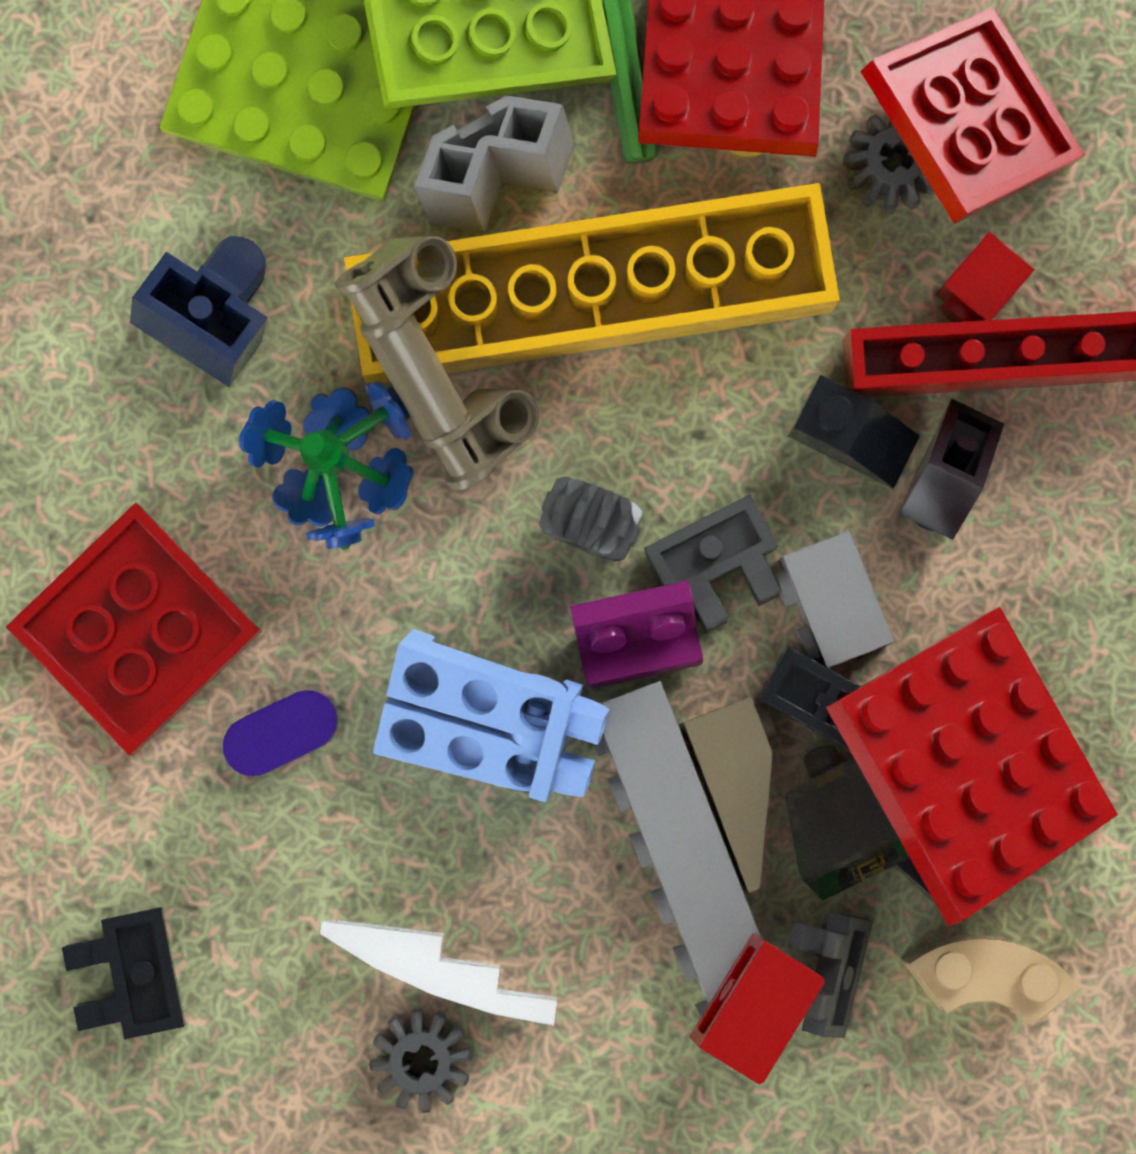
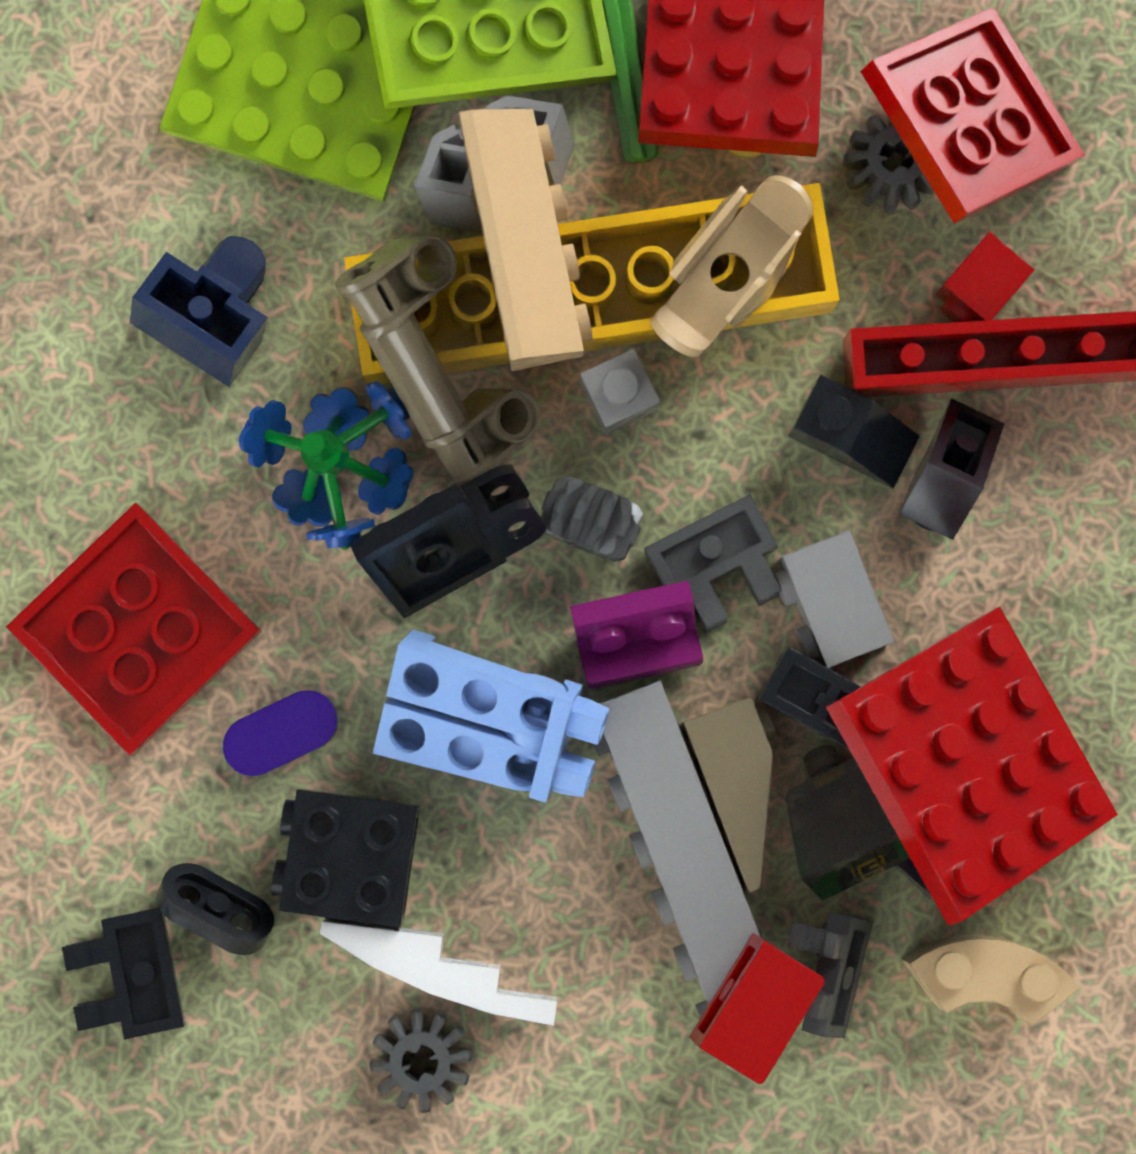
none -> black plate [156,863,274,955]
none -> black brick [271,789,421,928]
none -> black plate [349,464,547,619]
none -> tan slope [459,109,593,371]
none -> light grey brick [579,348,660,436]
none -> tan piece [651,175,813,357]

